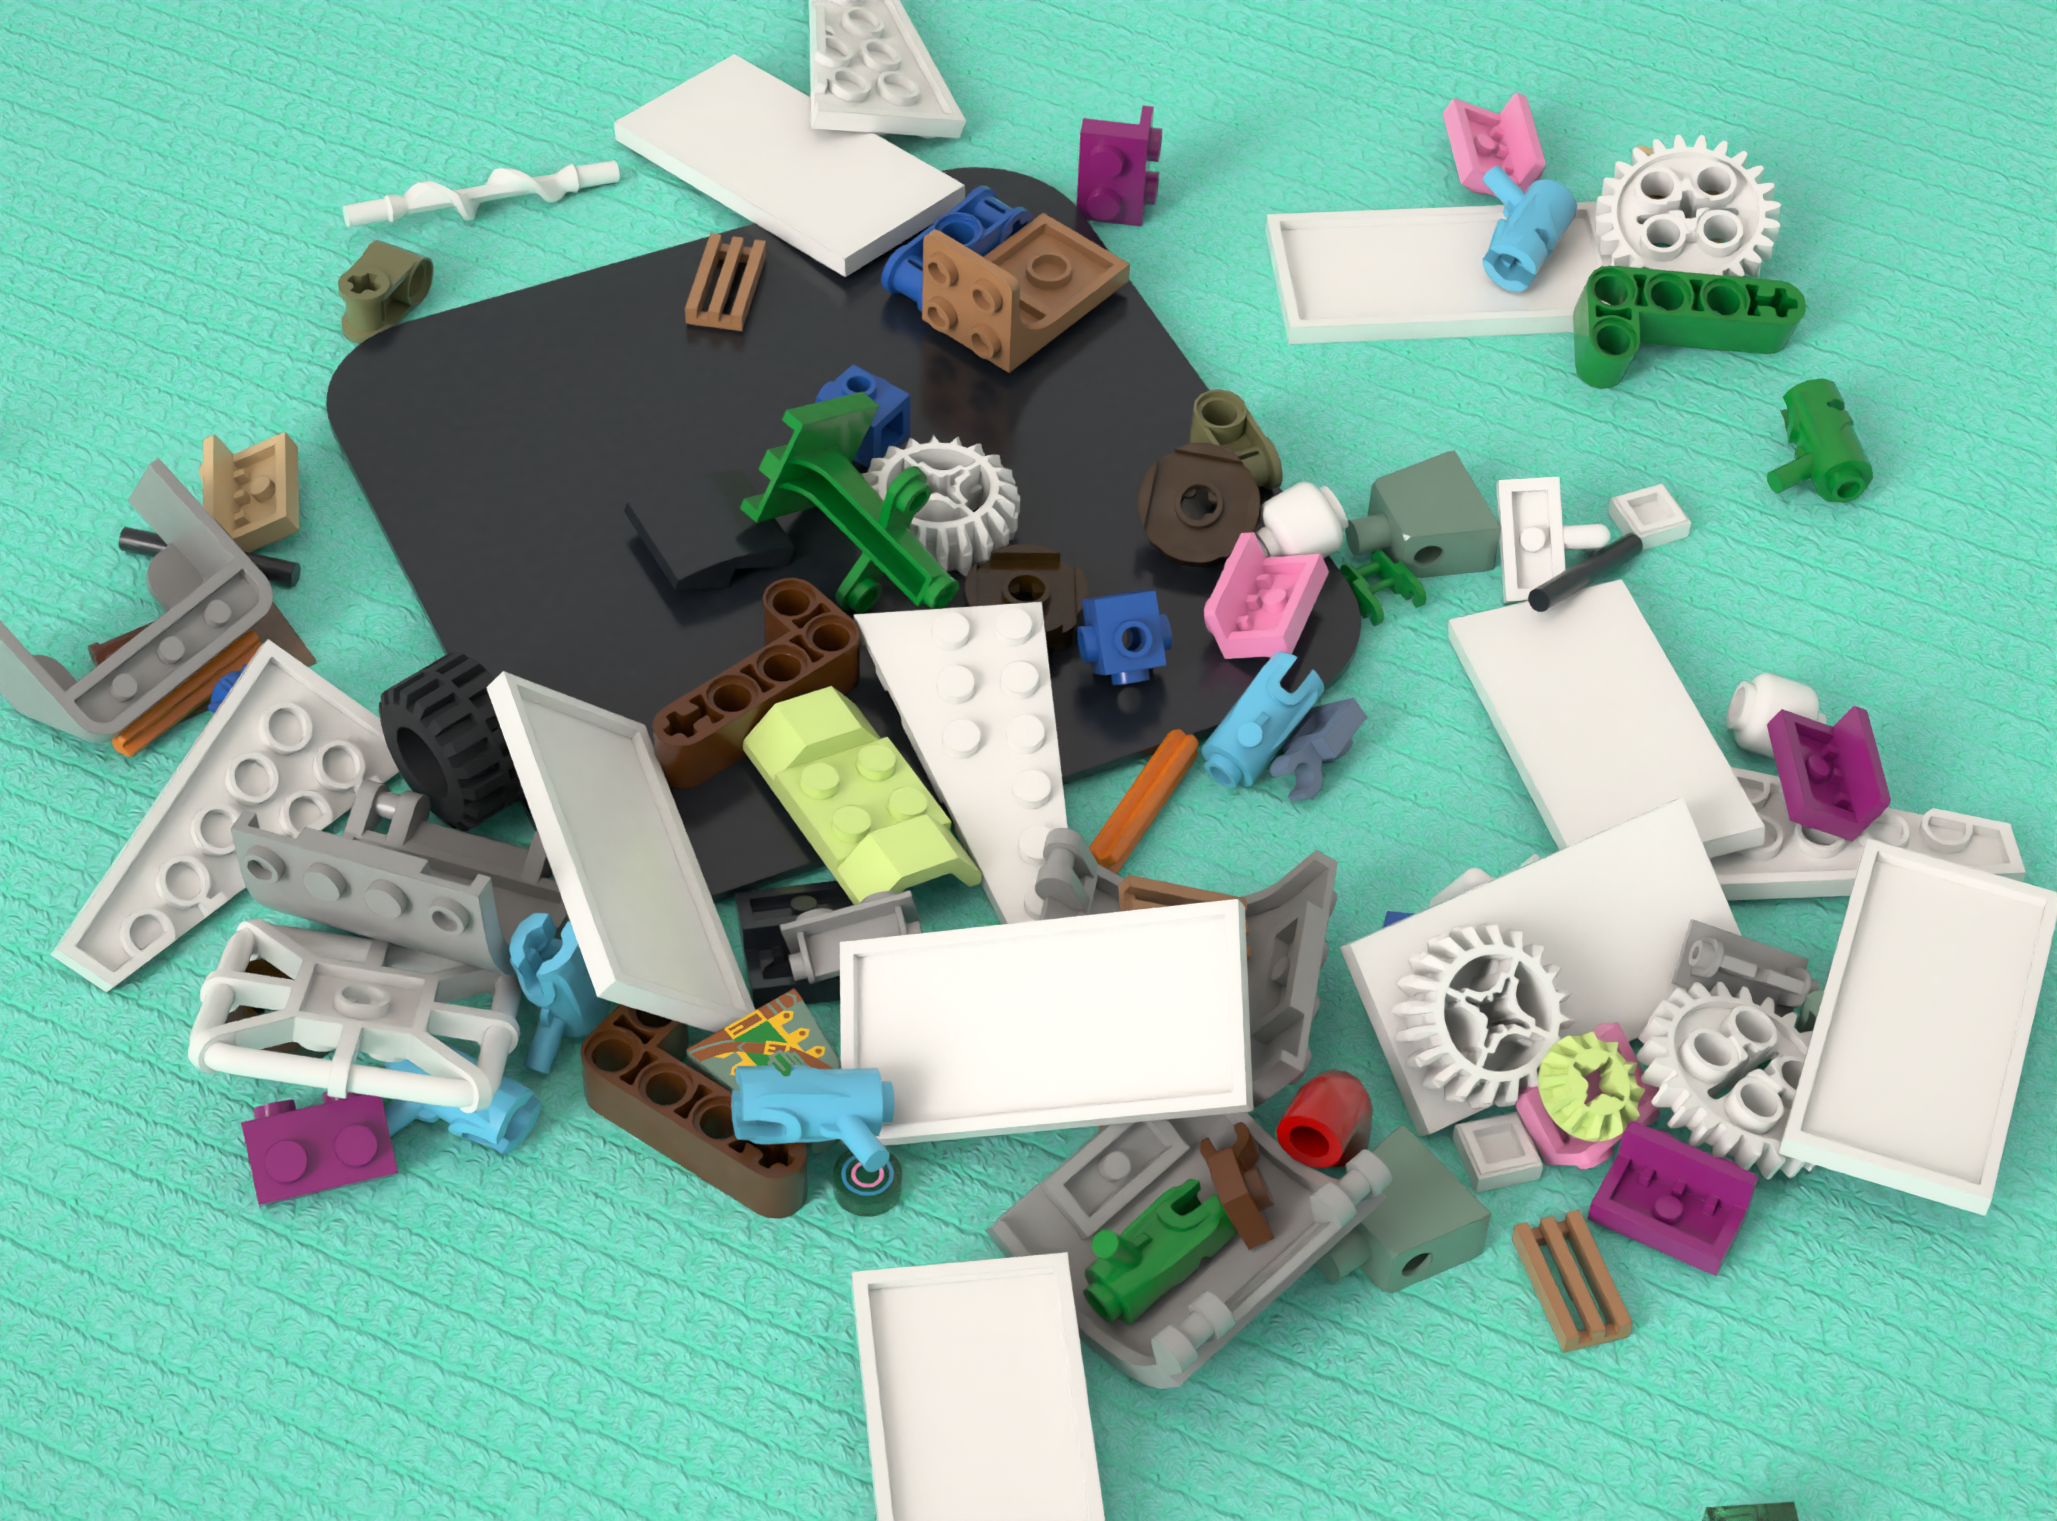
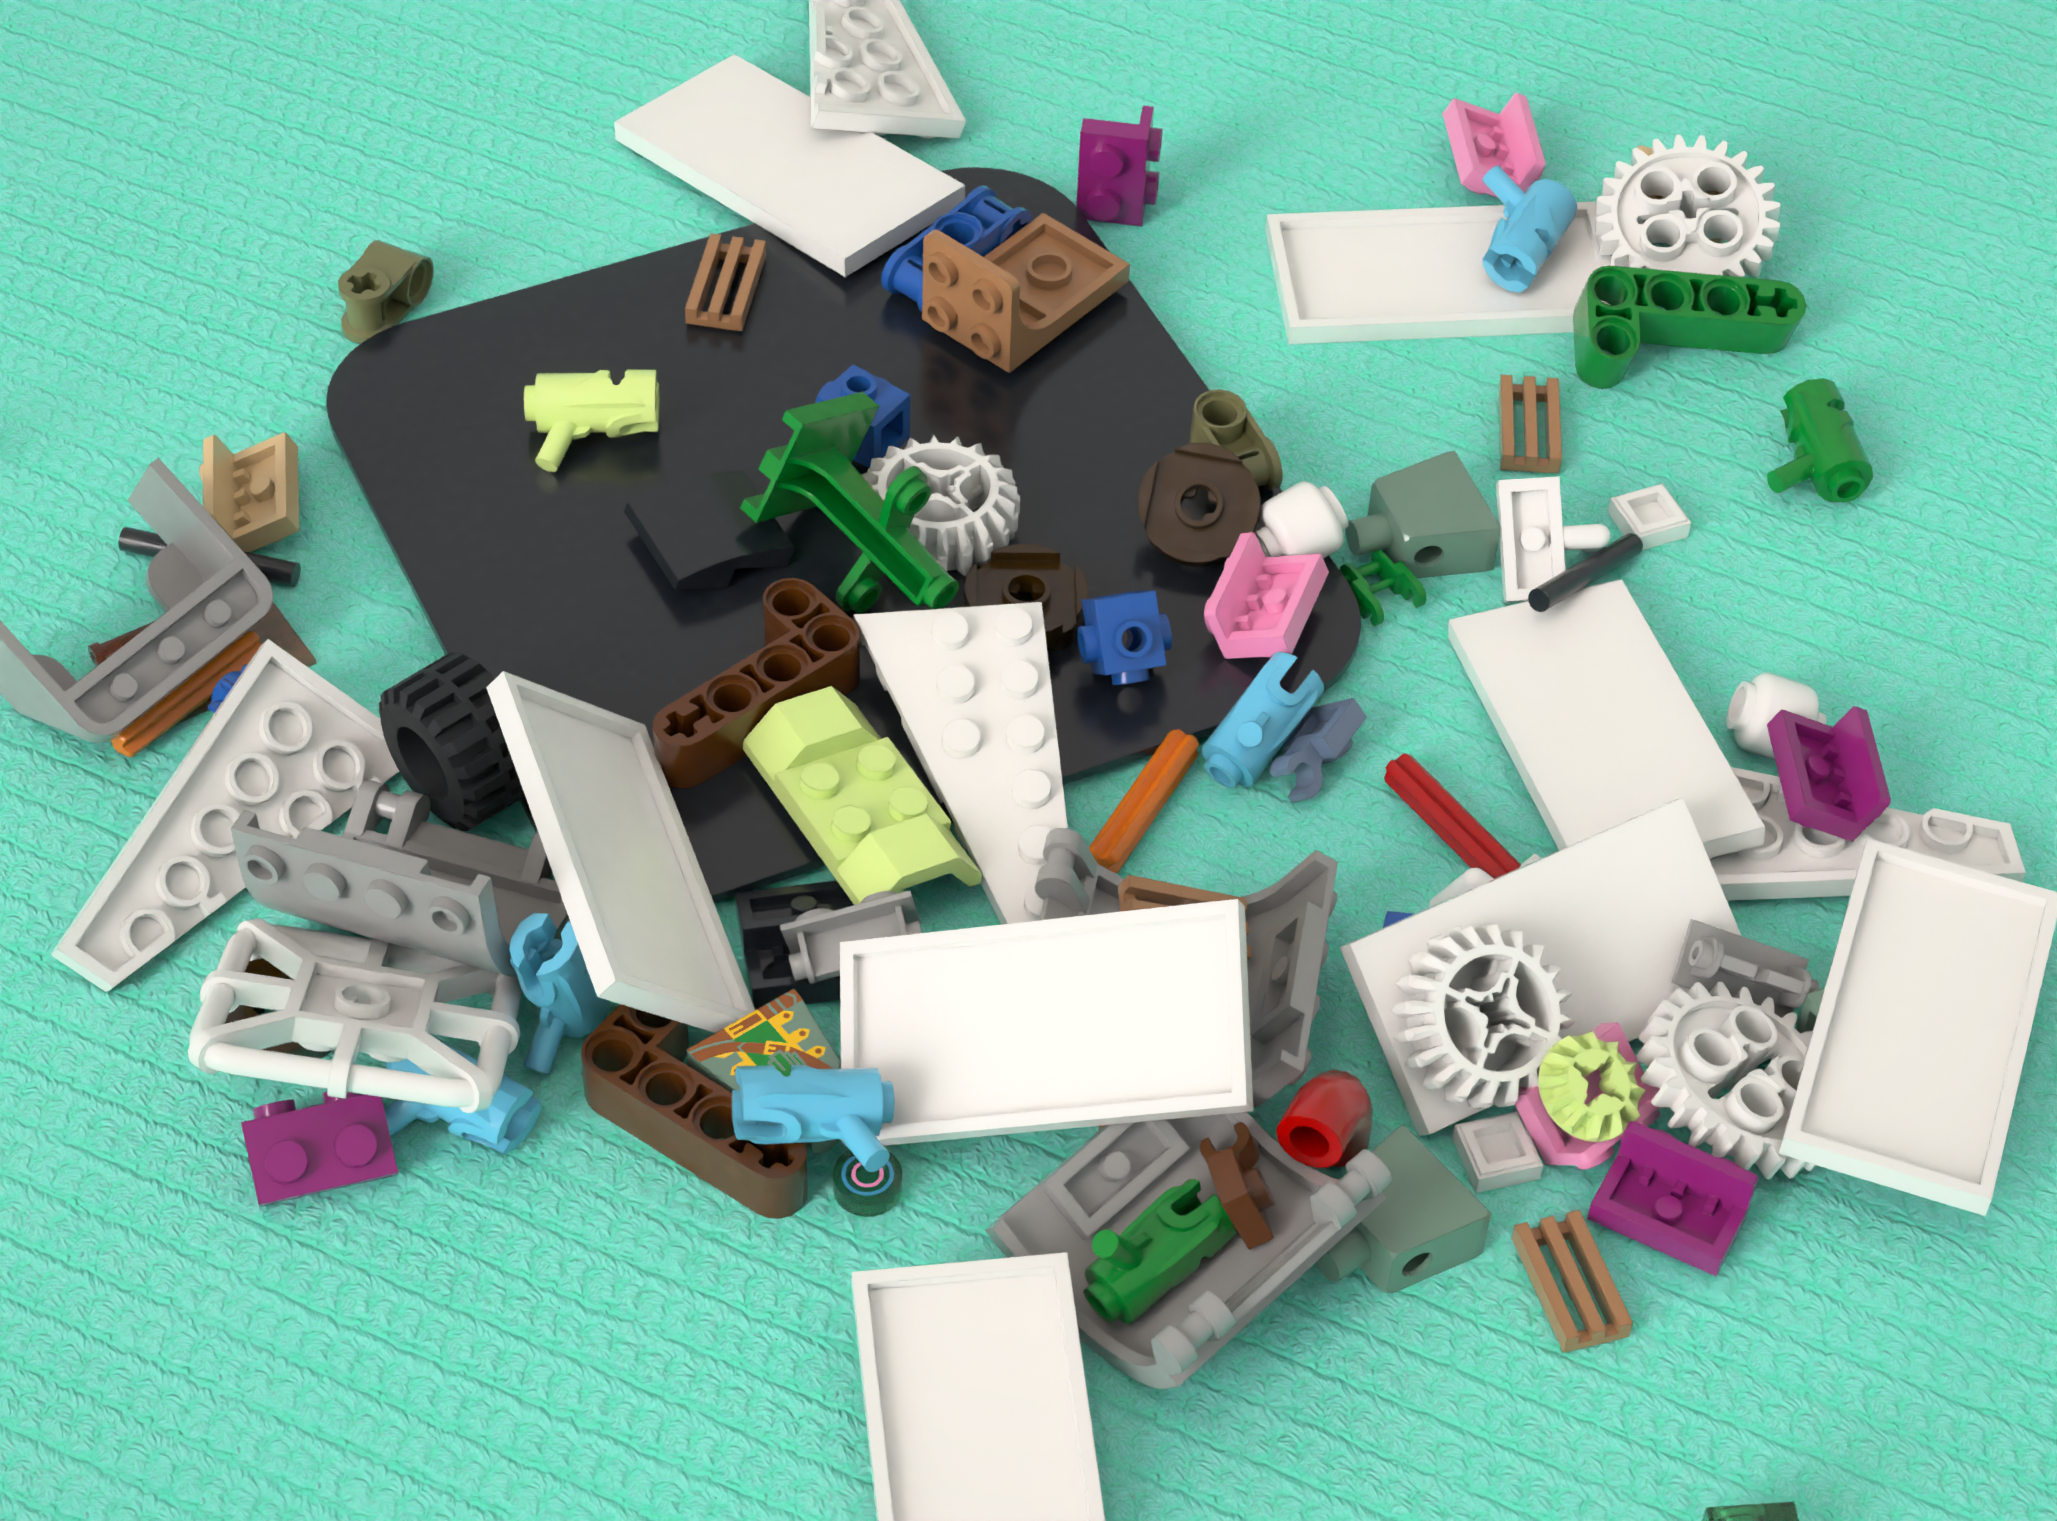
white piece [343,160,620,227] -> none
none -> yellowish green piece [524,370,660,472]
none -> red axle [1384,753,1521,879]
none -> medium nougat tile [1498,374,1562,474]

